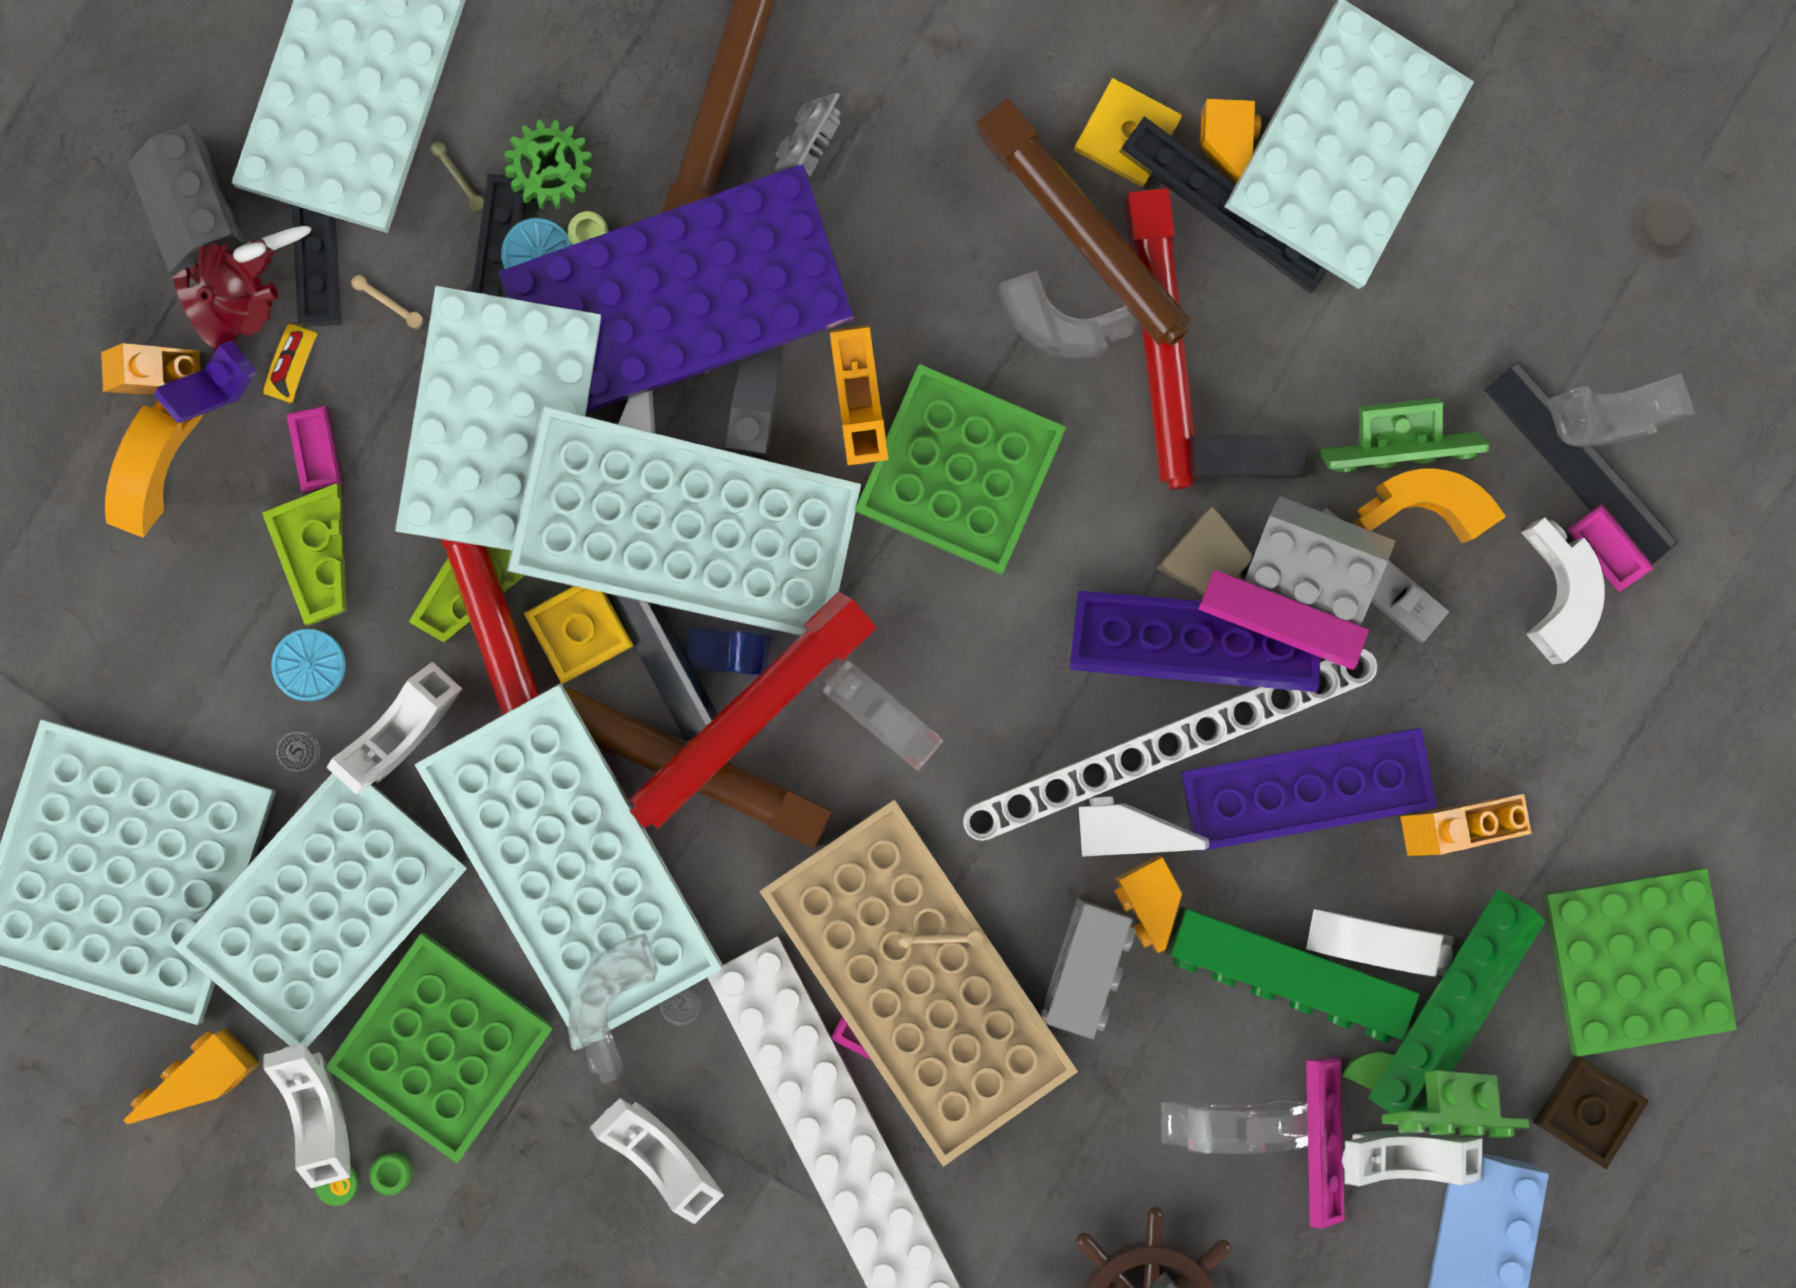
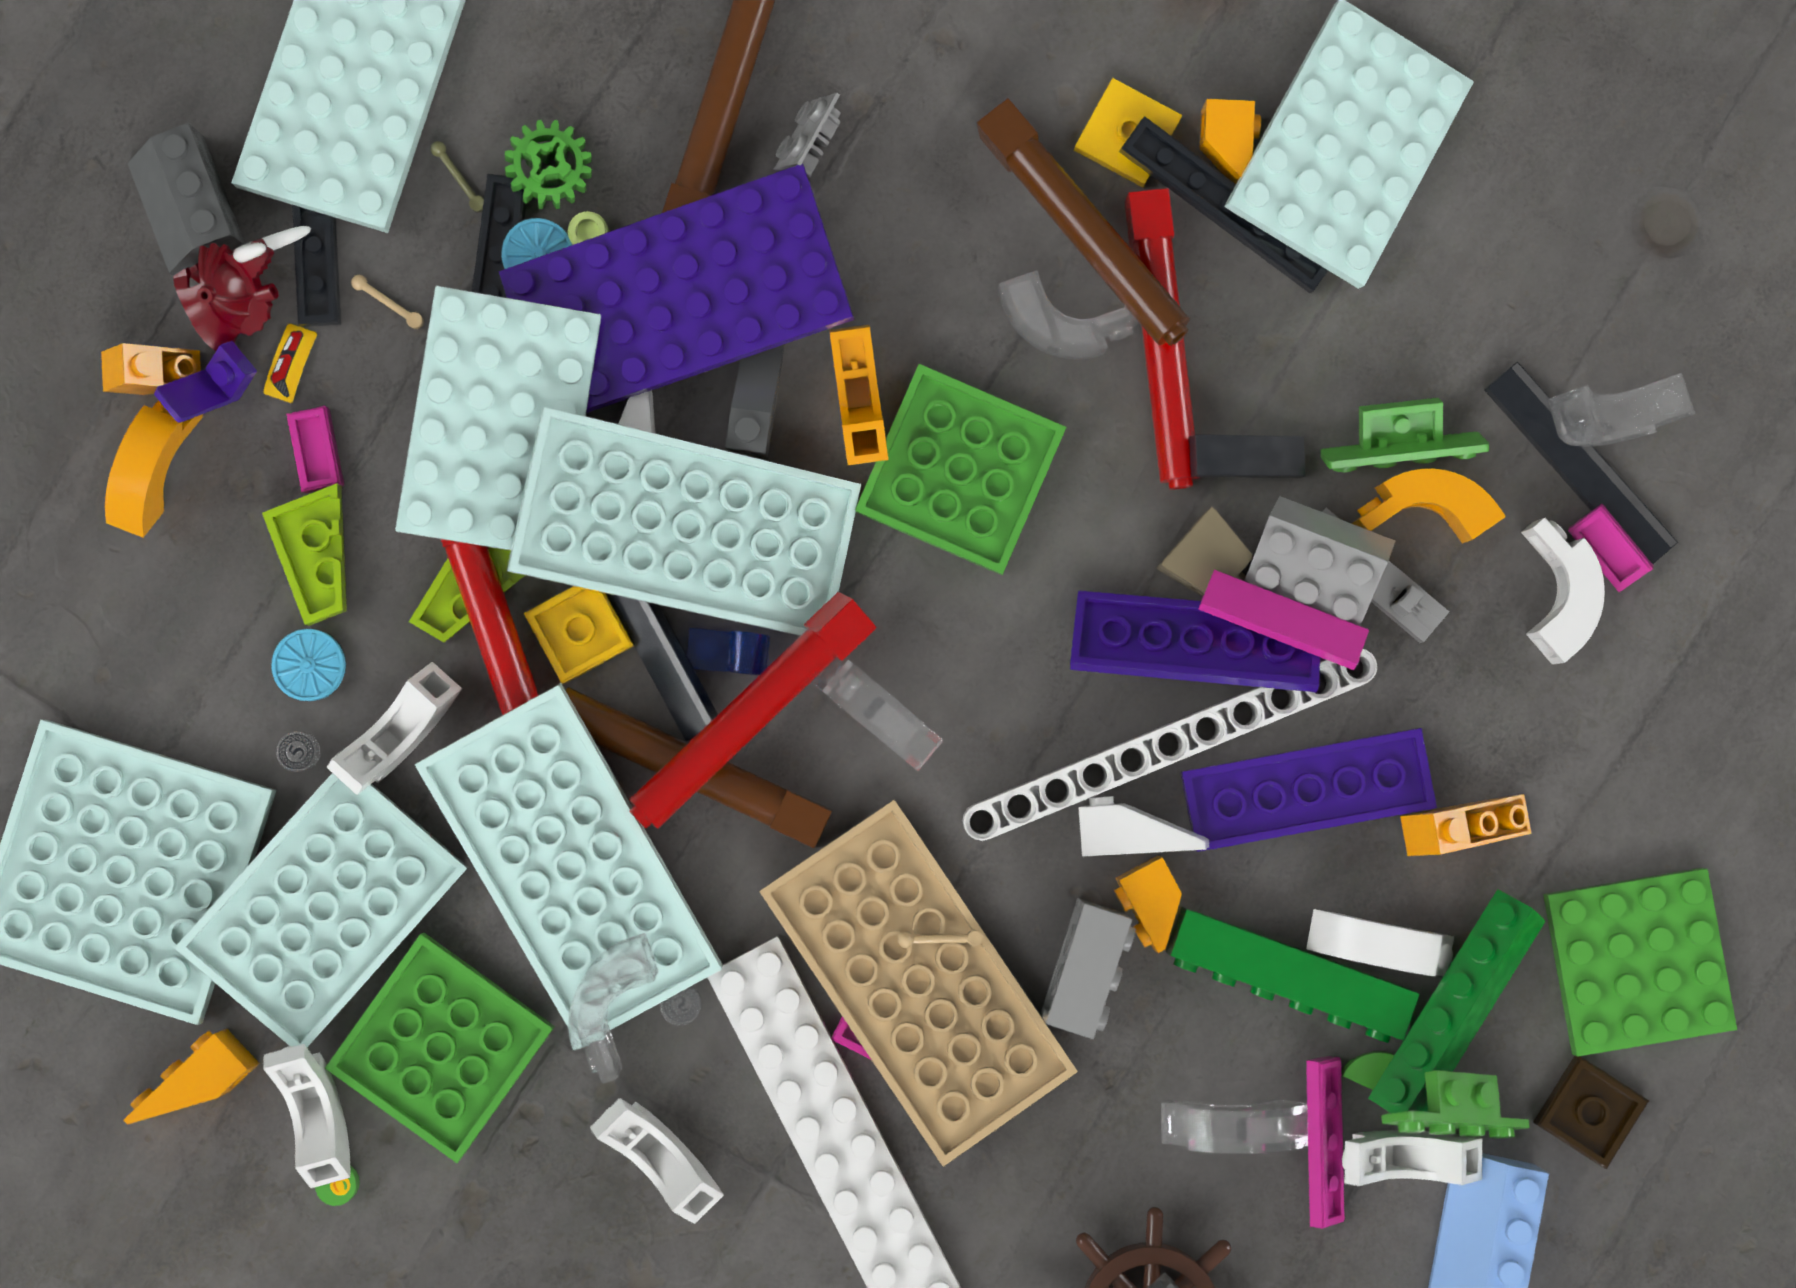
bright green tile [369,1151,413,1195] -> none

